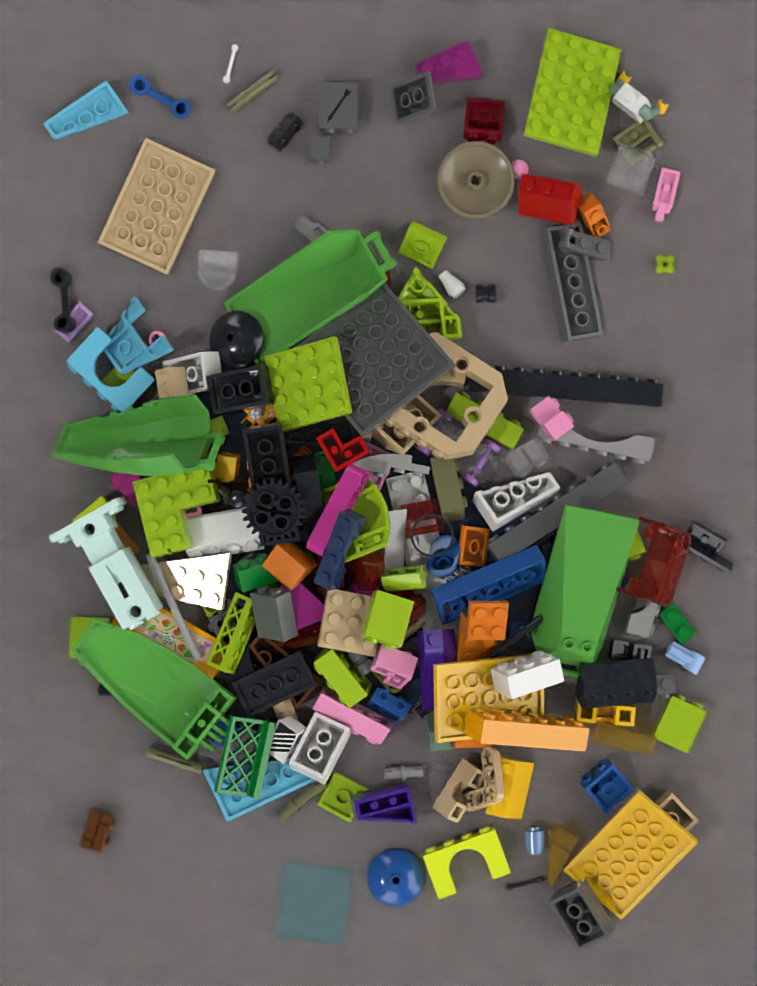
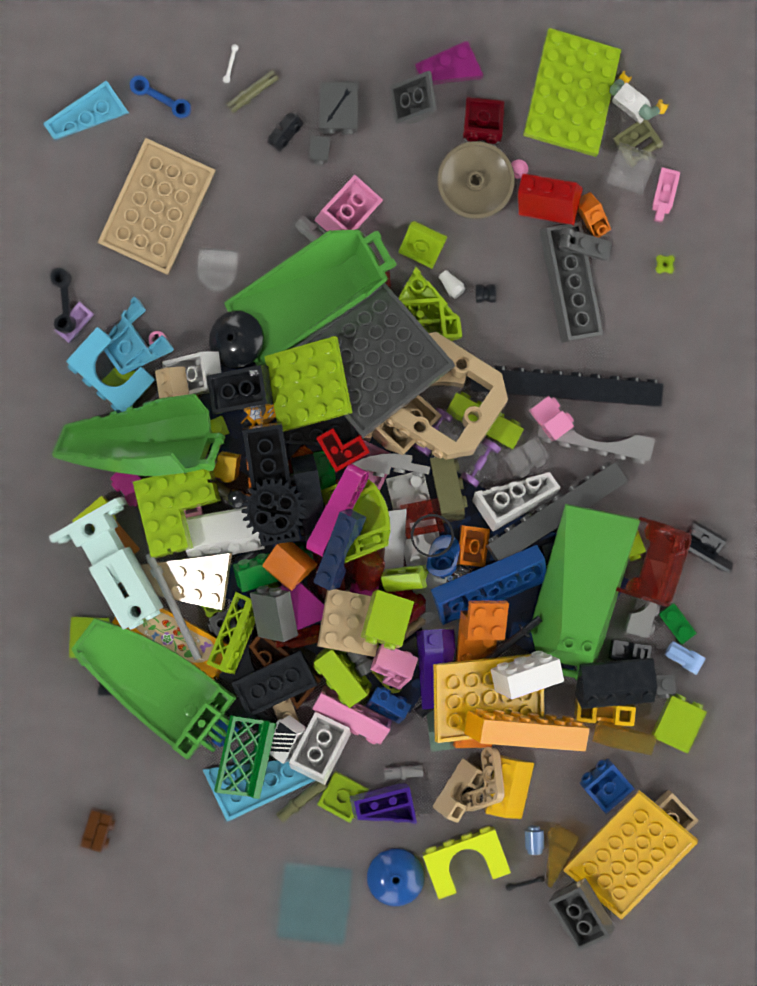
olive pin [146,746,204,775] -> none
none -> bright pink slope [315,175,383,232]

